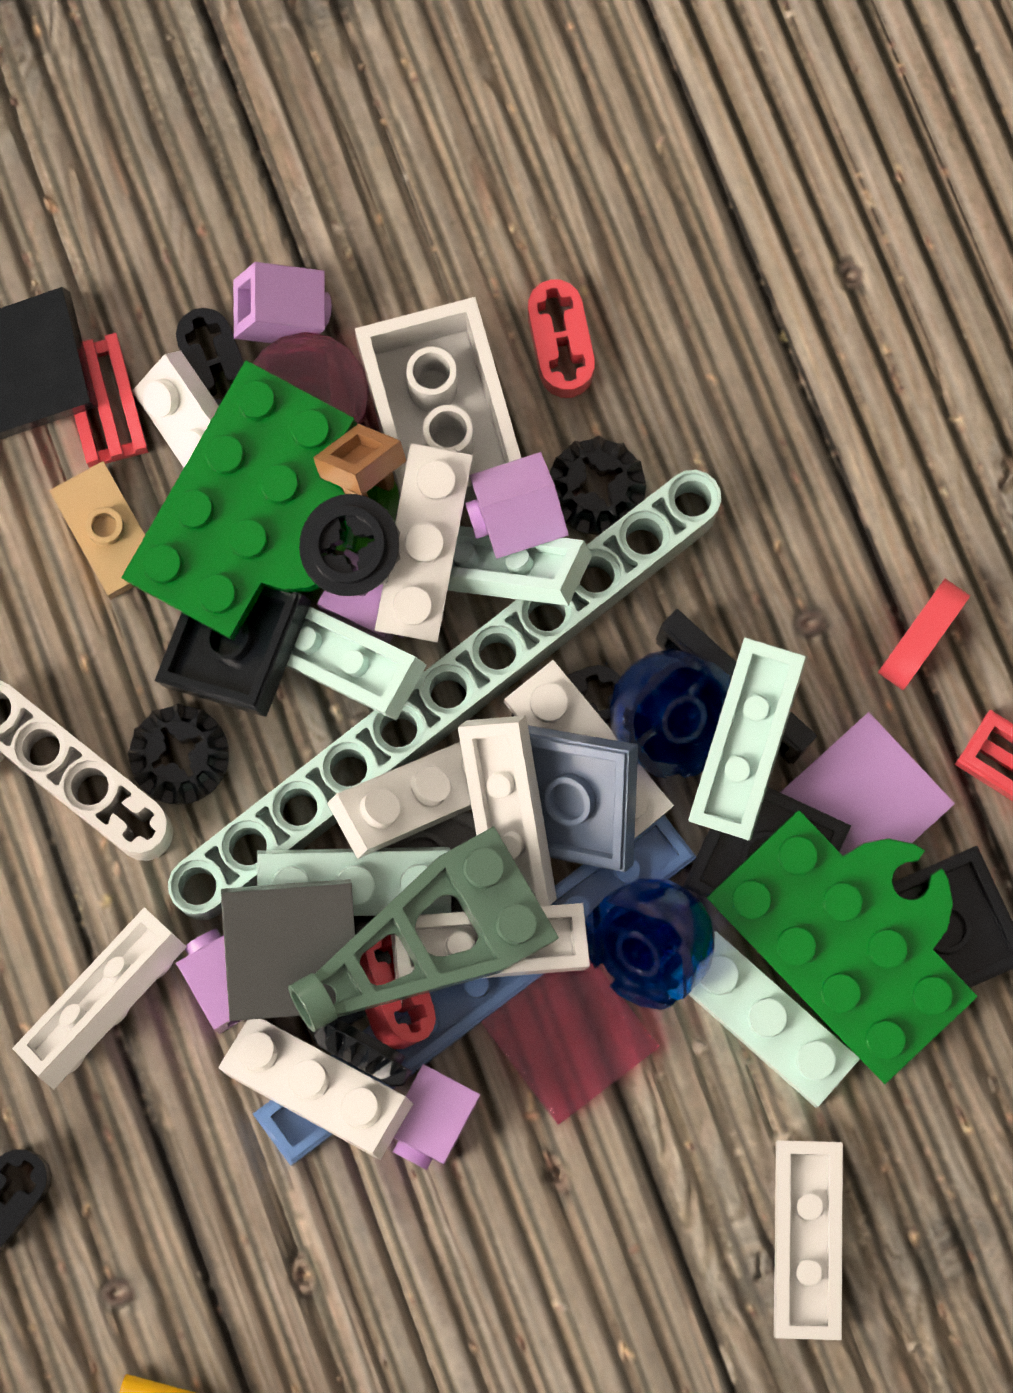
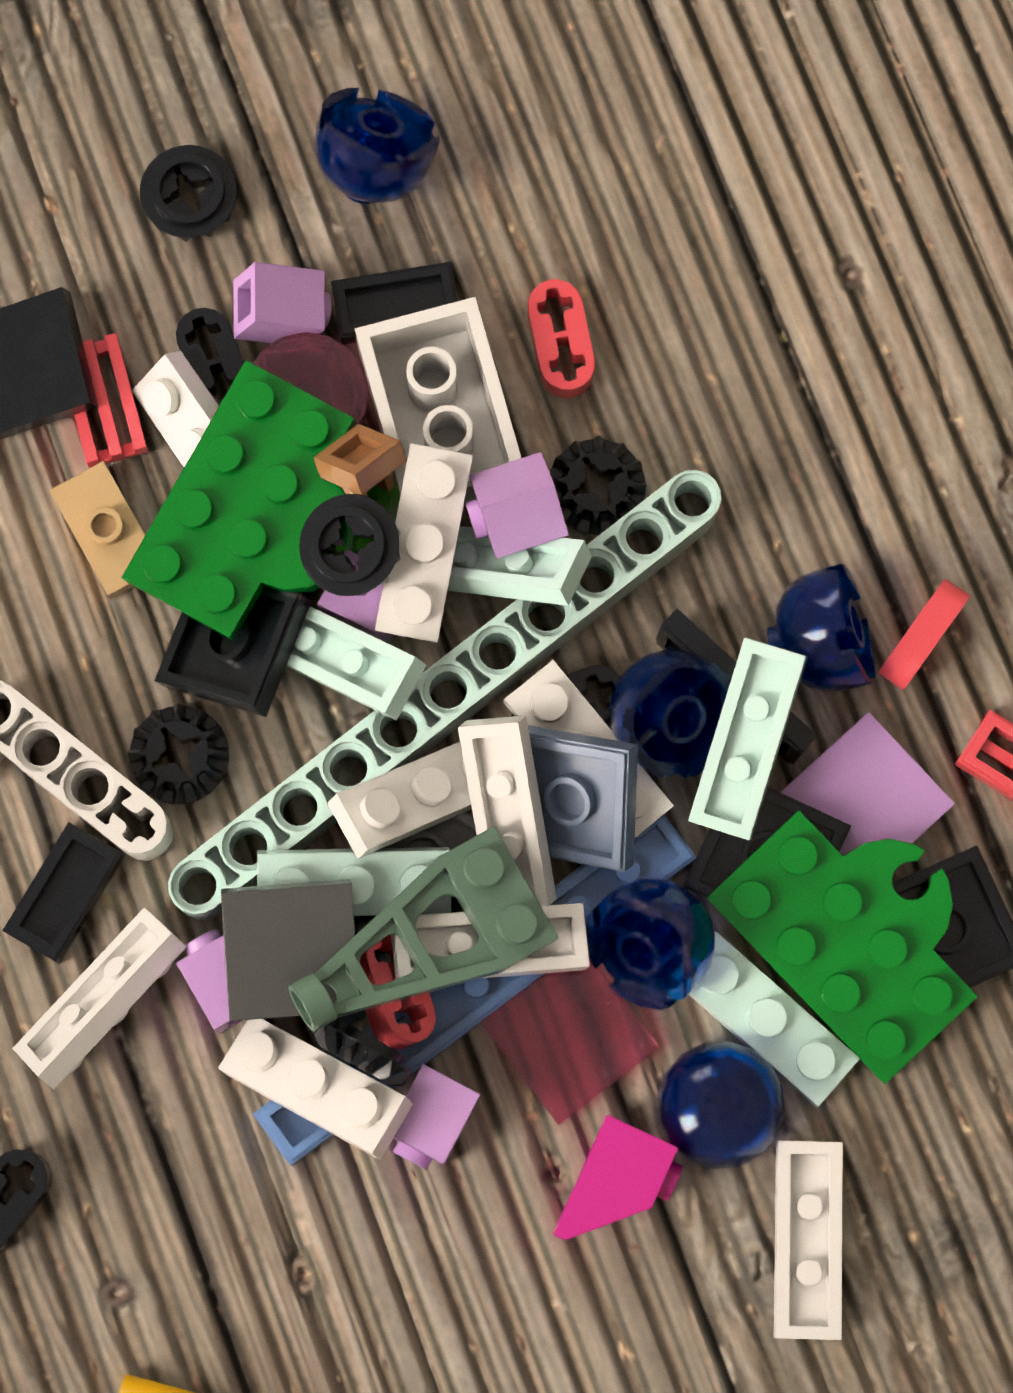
none -> black tile [2,822,125,964]
none -> black gear [140,145,238,242]
none -> clear blue cylinder [315,88,440,204]
none -> black tile [331,262,458,345]
none -> dark pink slope [552,1115,683,1240]
none -> clear blue cylinder [657,1041,785,1169]
none -> clear blue cylinder [767,564,876,692]

